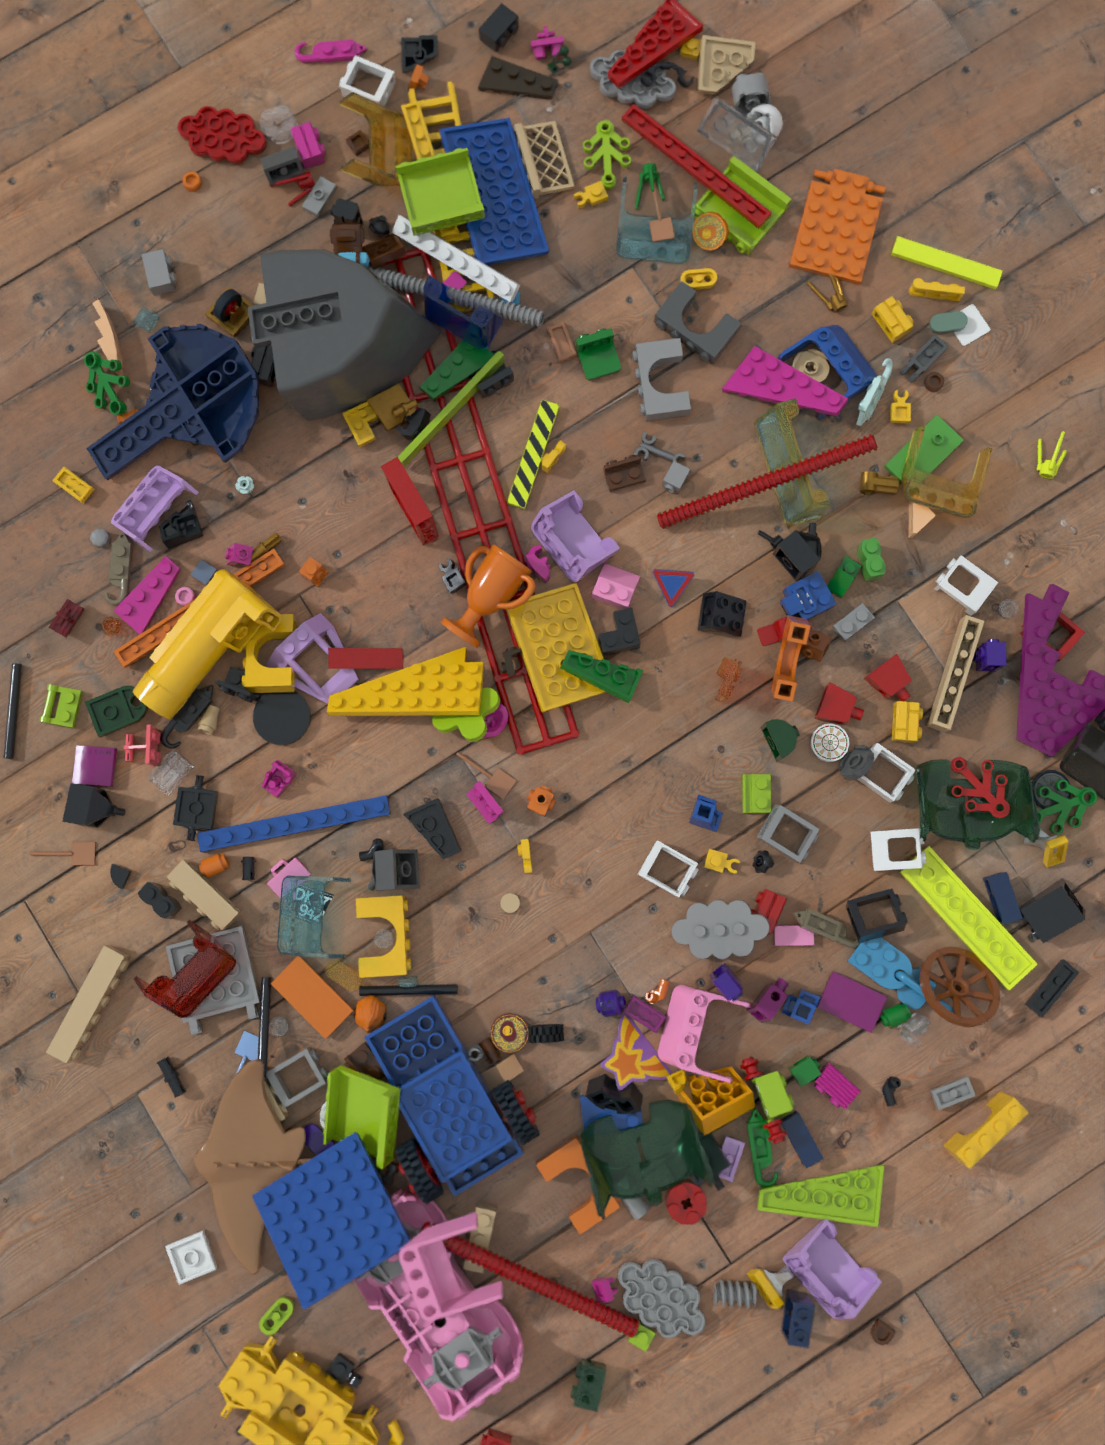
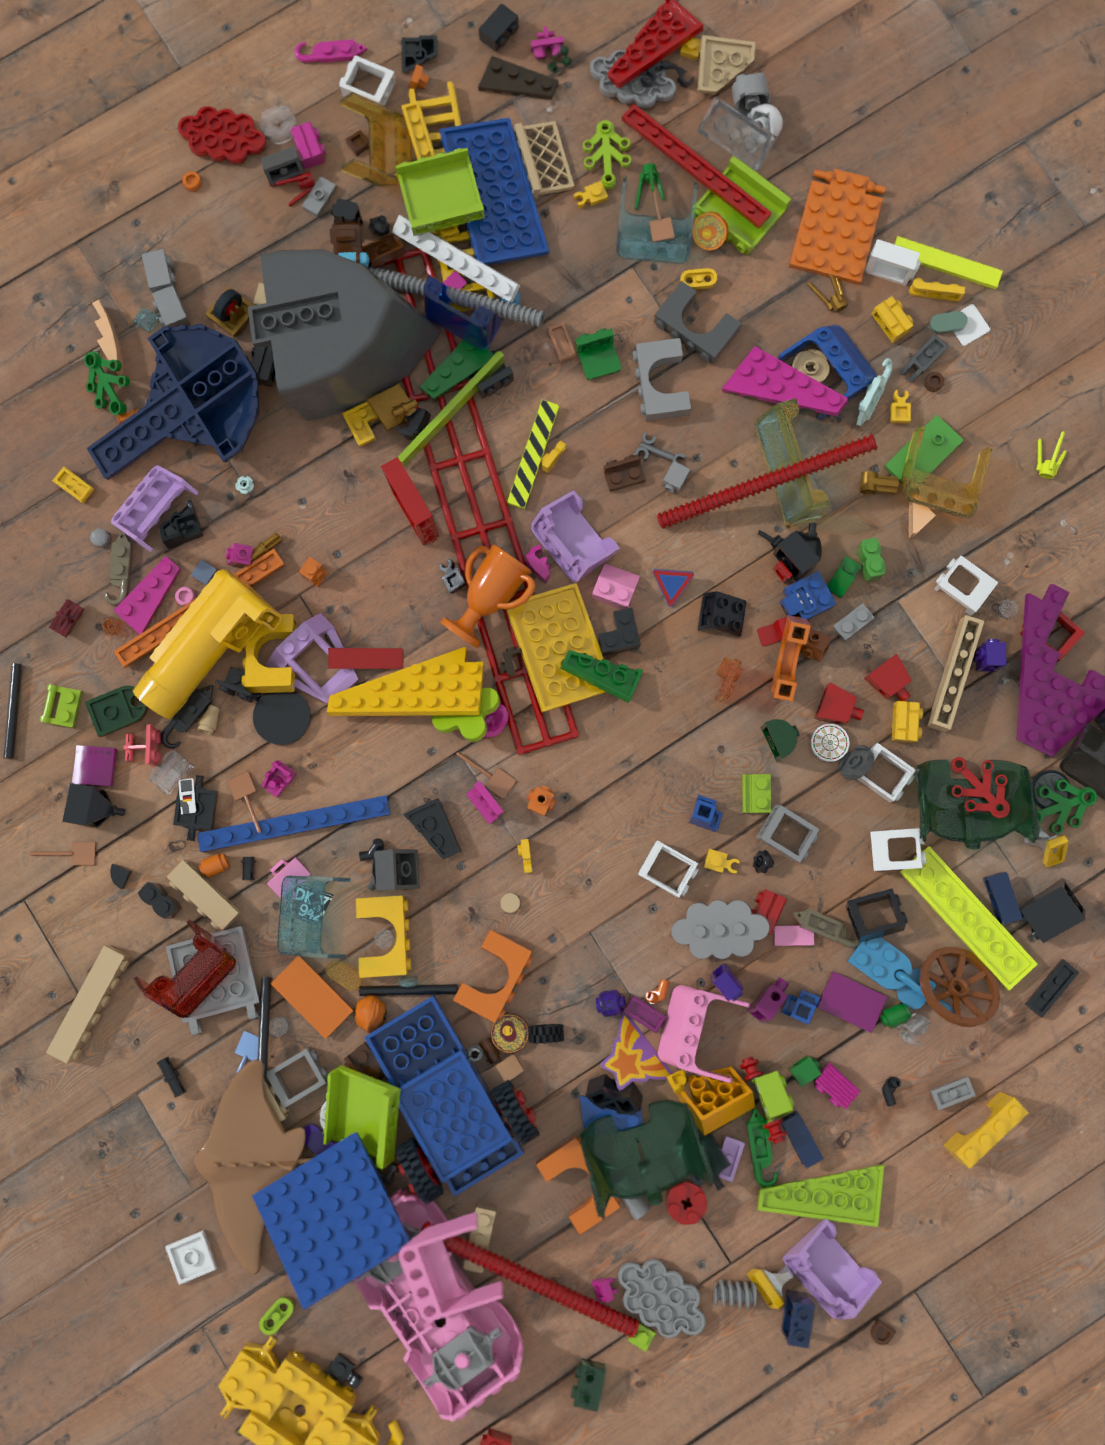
none -> light grey brick [152,285,191,327]
none -> sticker [179,778,196,814]
none -> nougat piece [227,772,261,833]
none -> orange arch [453,930,533,1023]
none -> red tile [773,561,793,583]
none -> white window [864,239,921,286]

